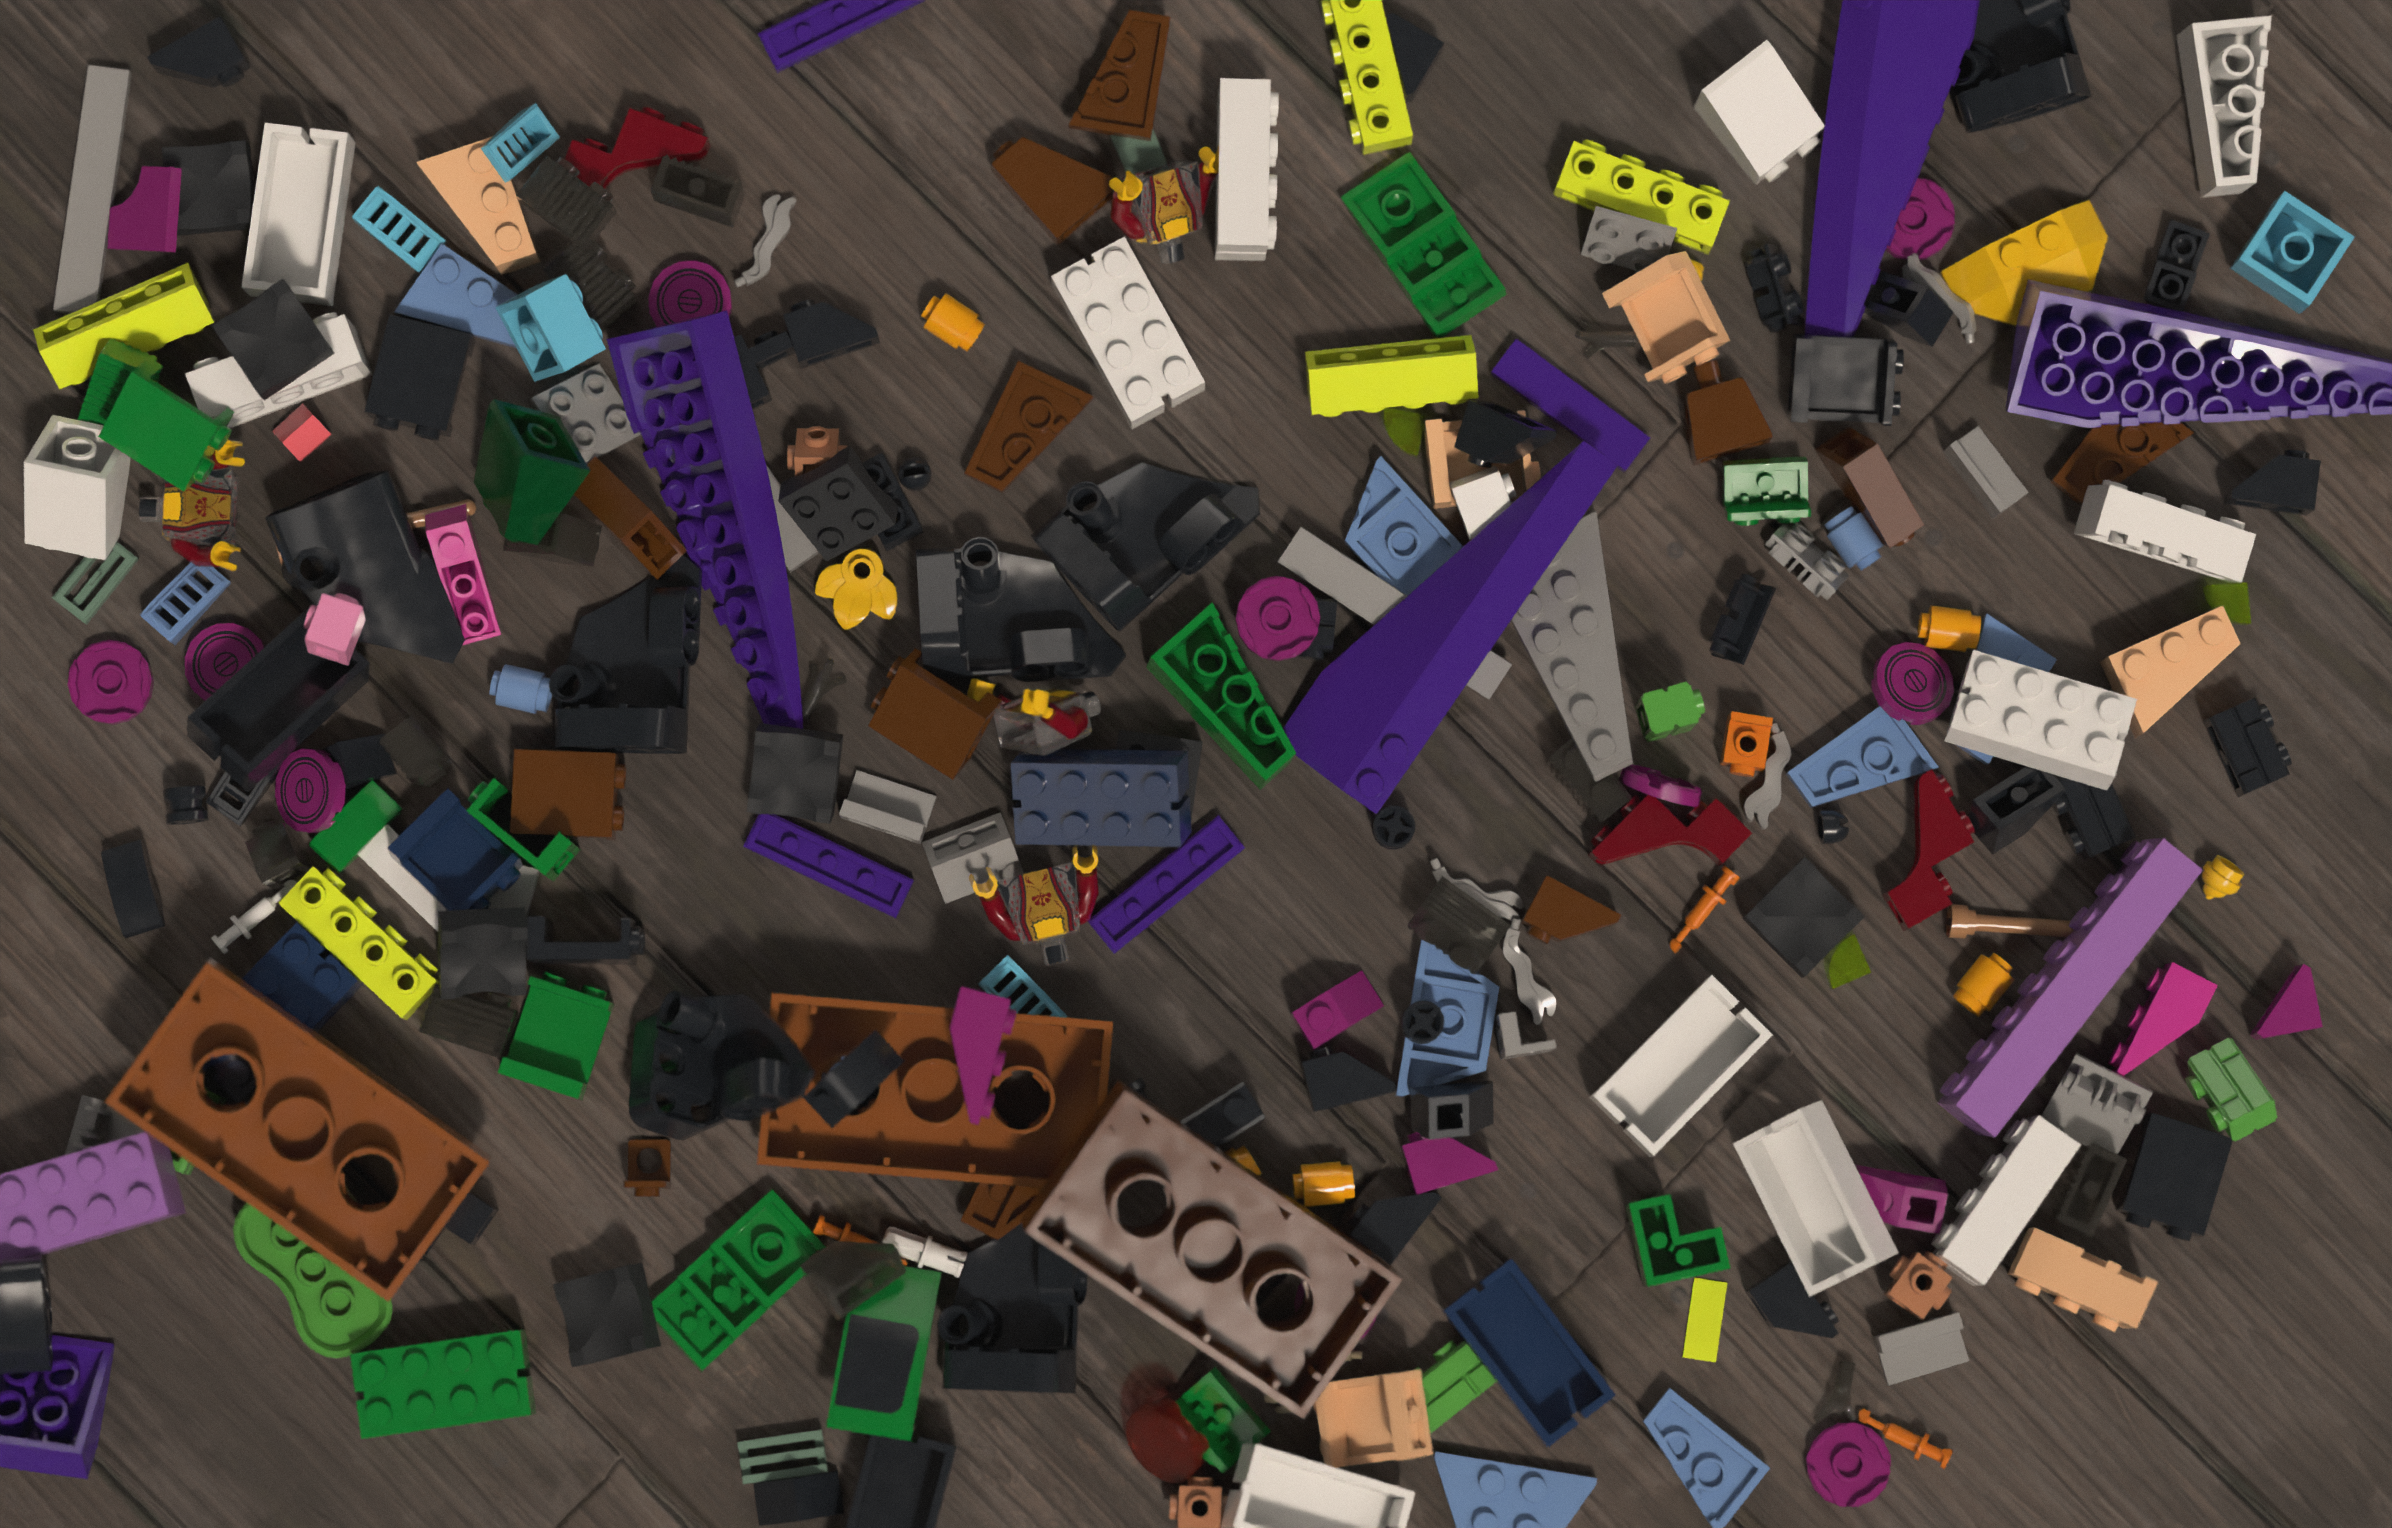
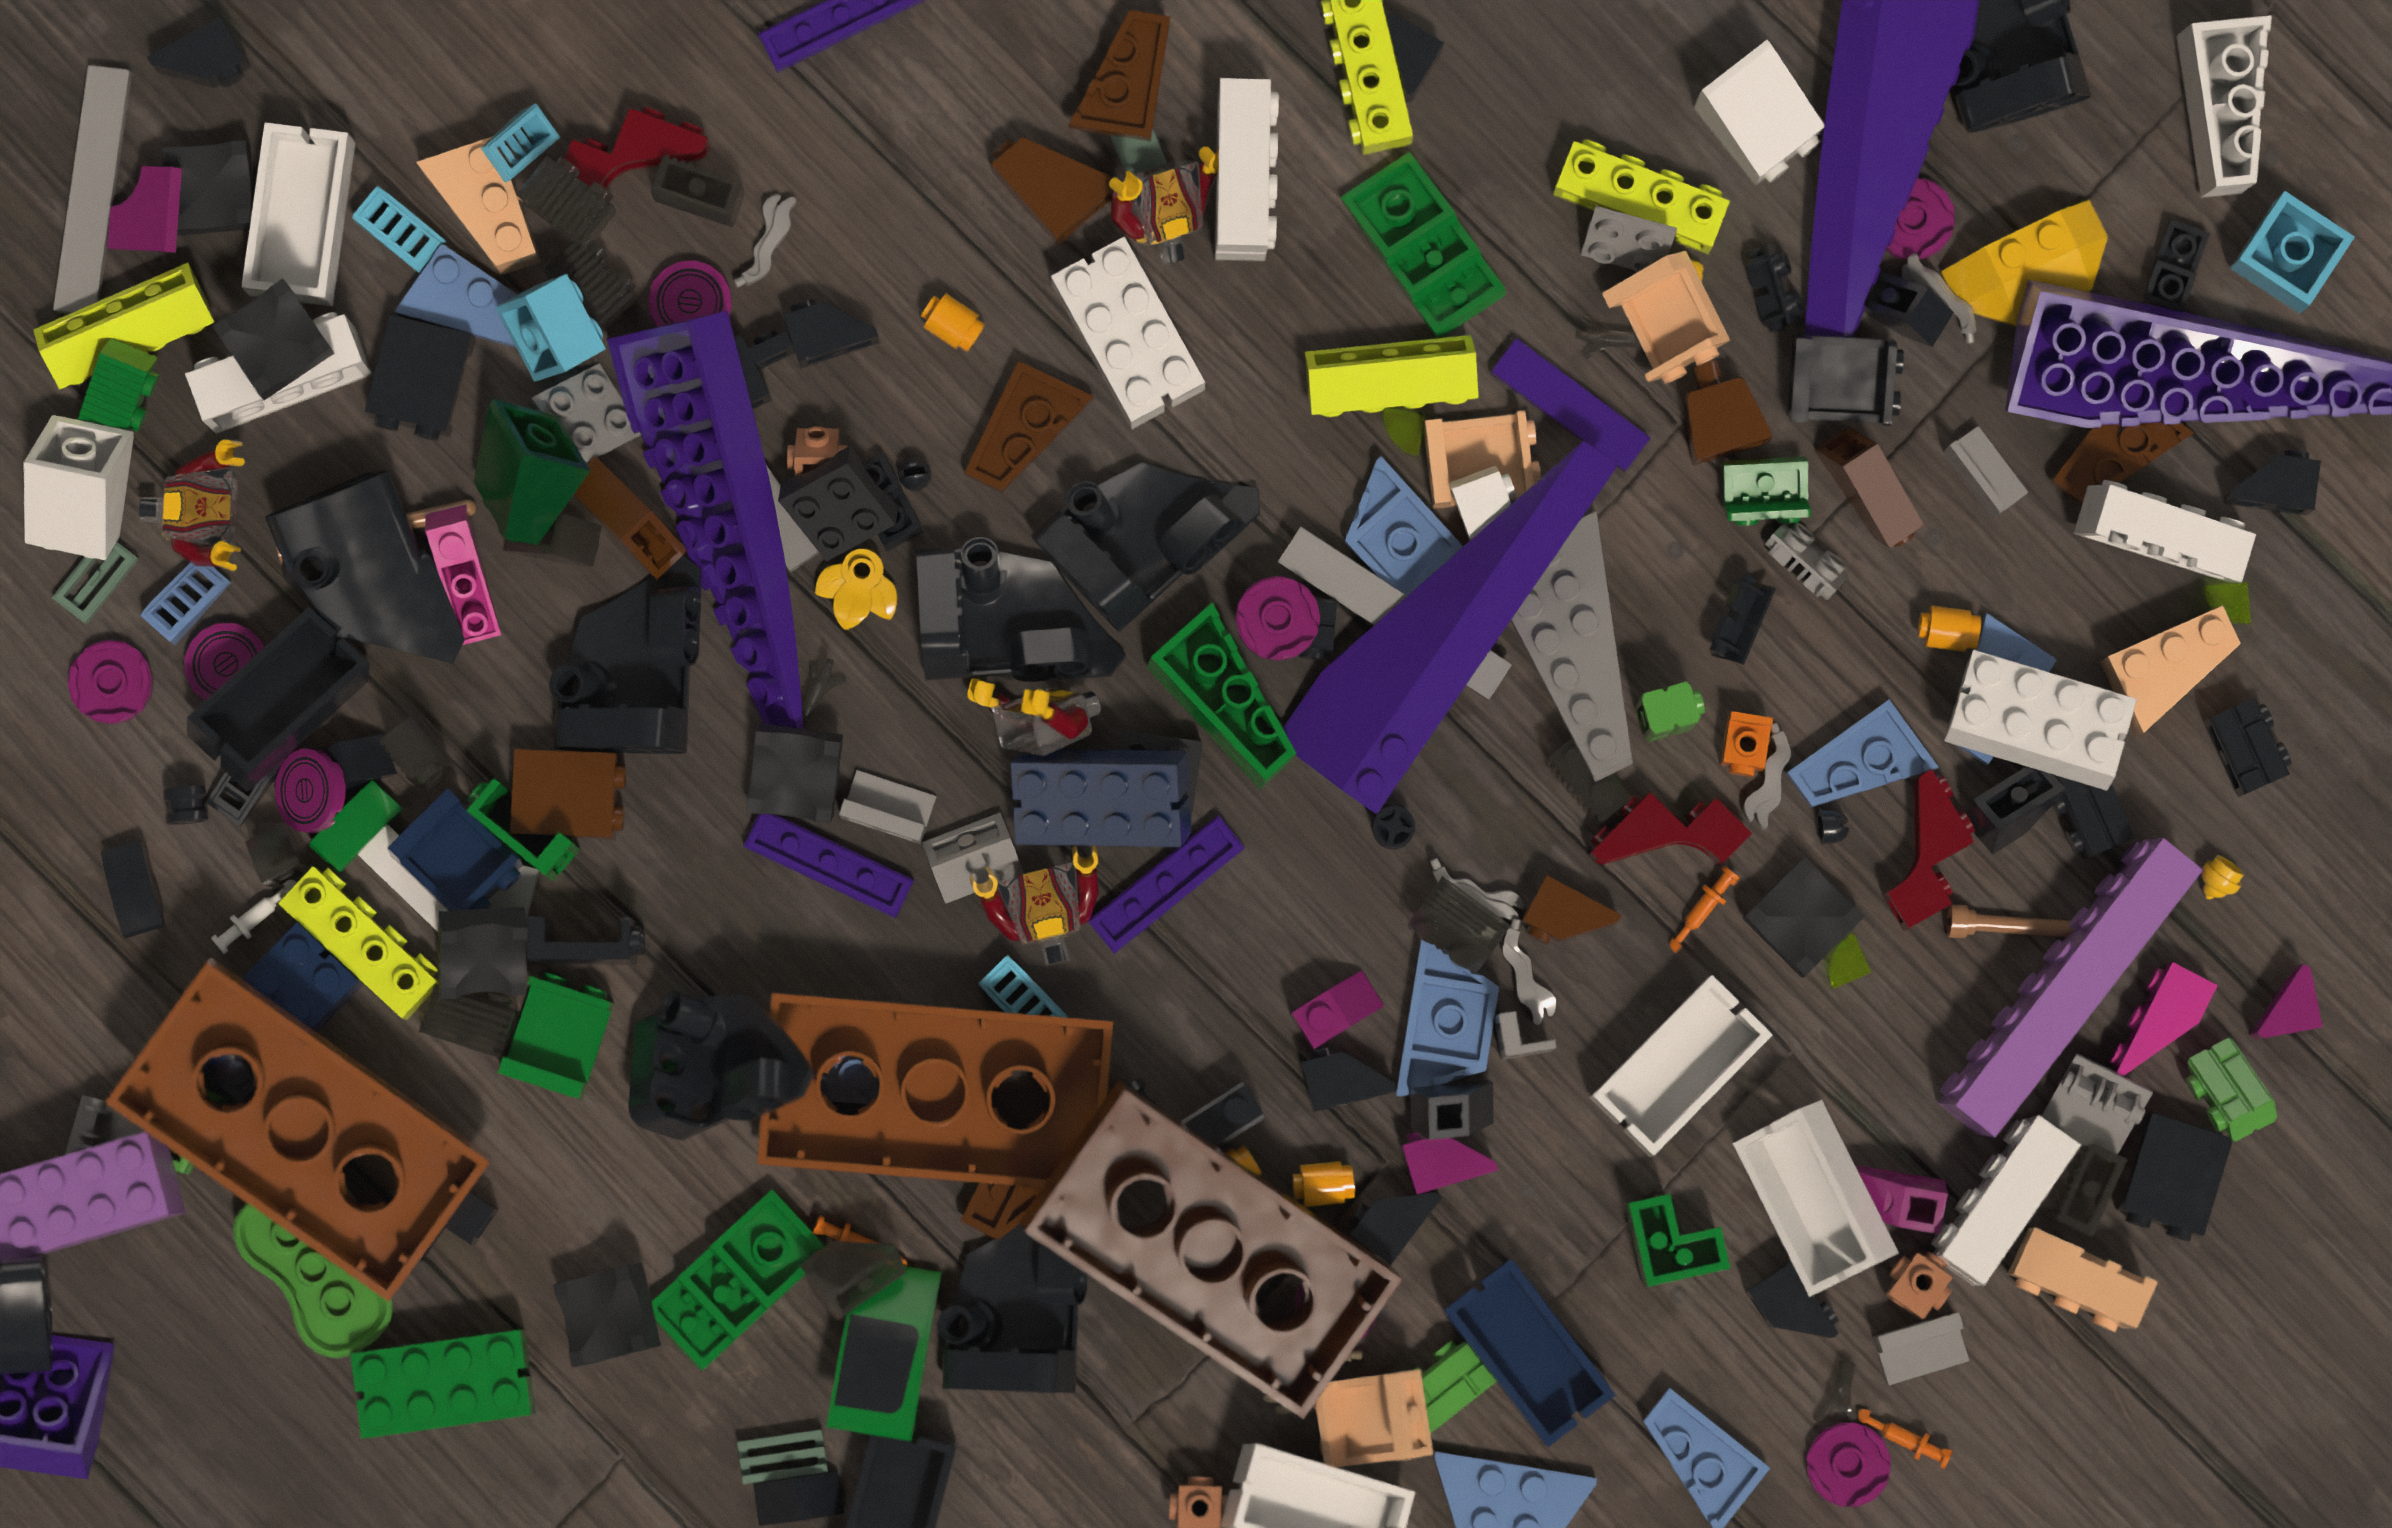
green panel [98,357,234,492] -> none
coral slope [272,404,332,463] -> none
bright pink brick [304,593,366,665] -> none
medium blue brick [489,664,552,714] -> none
reddish brown bracket [623,1140,671,1197] -> none
black brick [803,1030,905,1128] -> none
reddish brown panel [868,648,1002,780] -> none
white axle [881,1227,968,1278] -> none
magenta slope [950,987,1017,1125] -> none
clear red tile [1126,1398,1209,1483] -> none
green bracket [1168,1367,1271,1473] -> none
black wheel [1401,1000,1445,1044] -> none
black slope [1454,400,1557,468] -> none
magenta tile [1619,764,1702,807] -> none
neon yellow sticker [1682,1278,1727,1363] -> none
medium blue brick [1824,506,1884,571] -> none
magenta tile [1871,642,1954,725] -> none
light orange brick [1953,953,2014,1017] -> none

